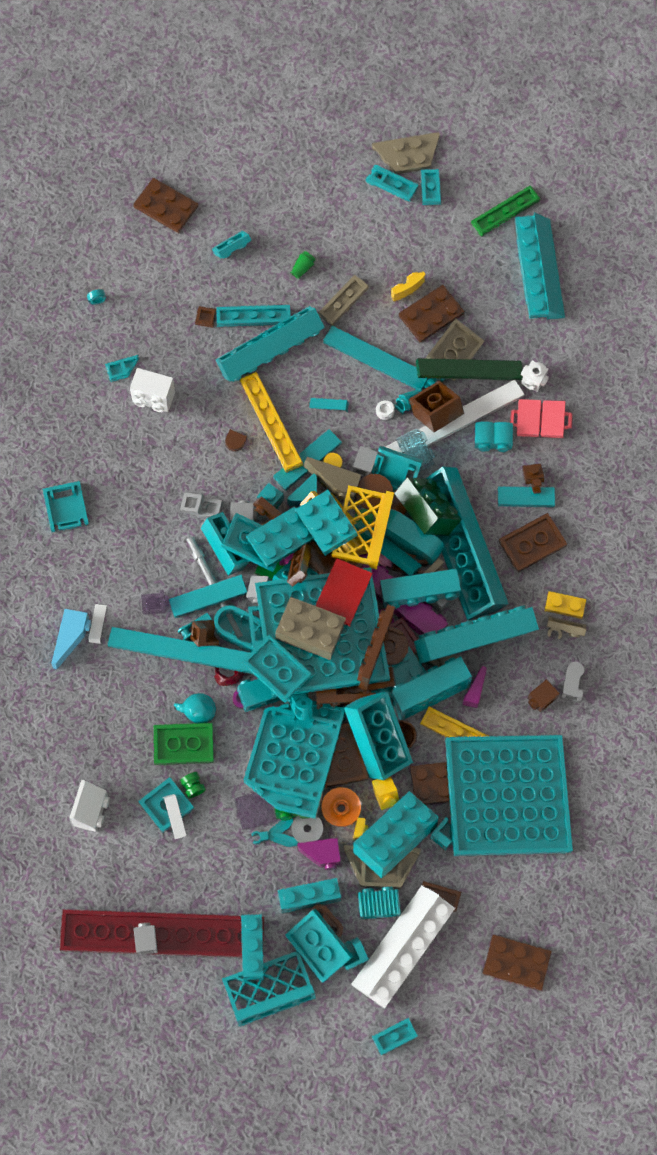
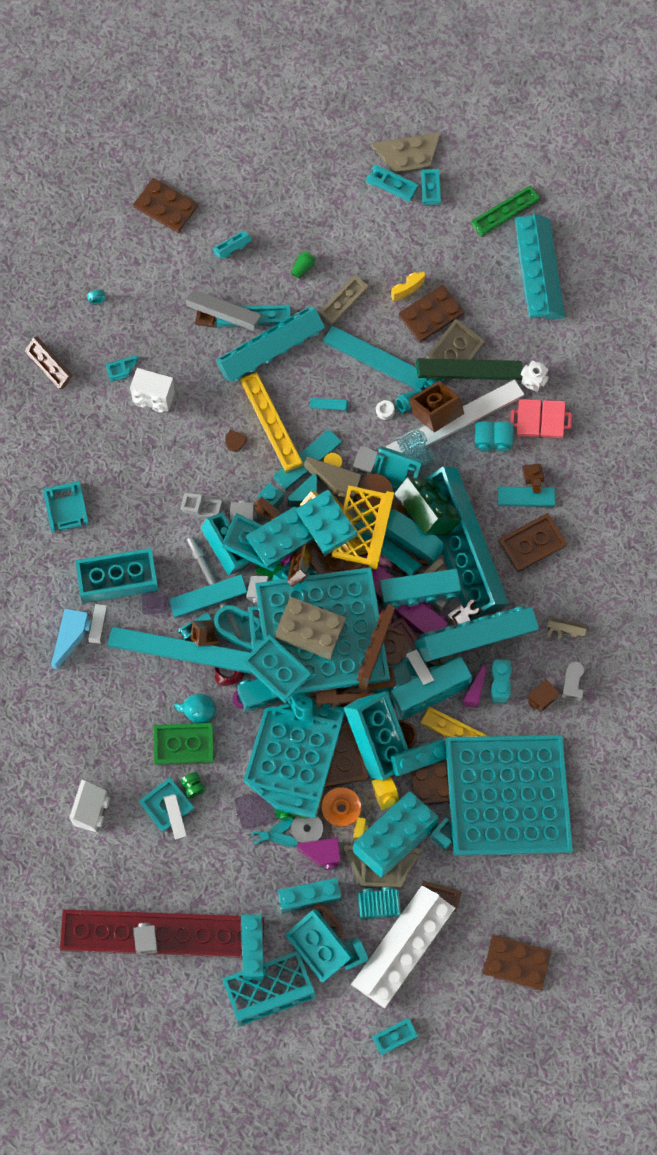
red tile [315,559,373,626] -> none
yellow plate [544,591,586,619] -> none
none -> plate [25,337,73,389]
none -> teal brick [75,548,159,603]
none -> light grey slope [186,289,261,331]
none -> teal plate [391,739,447,776]
none -> white piece [406,649,434,685]
none -> plate [447,599,482,629]
none -> teal brick [490,660,512,704]

